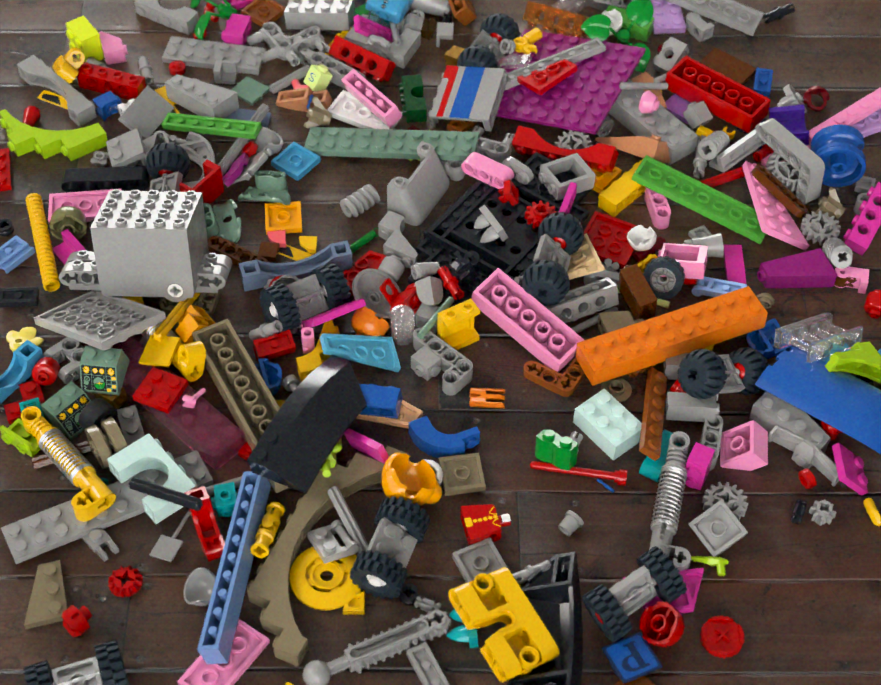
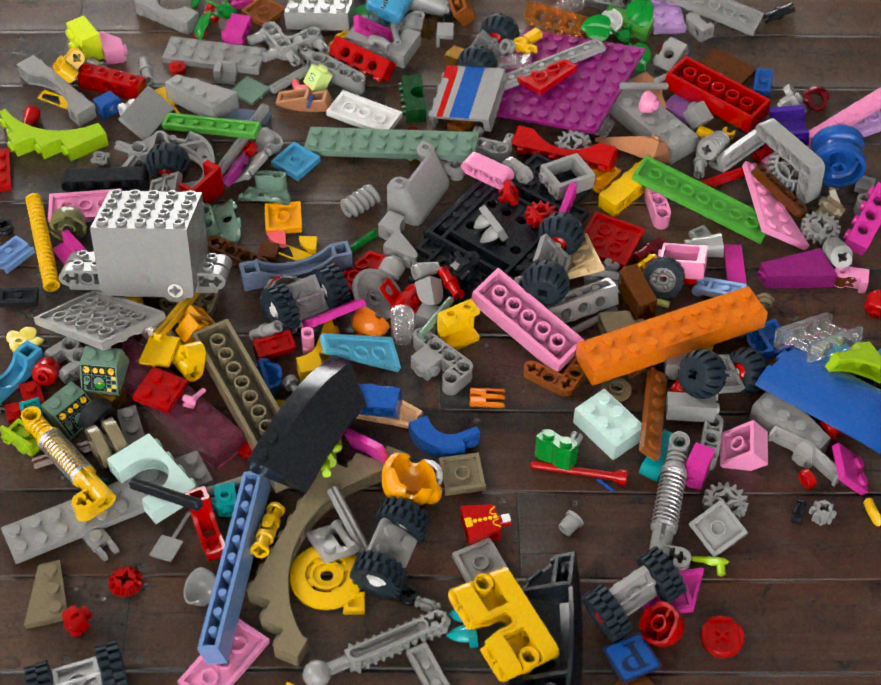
light grey plate [106,128,147,167] -> none
dark tan rock [304,97,332,128] -> none
bright pink brick [341,69,402,128] -> none
light grey pin [512,560,550,585] -> none
white hair [627,225,657,251] -> none

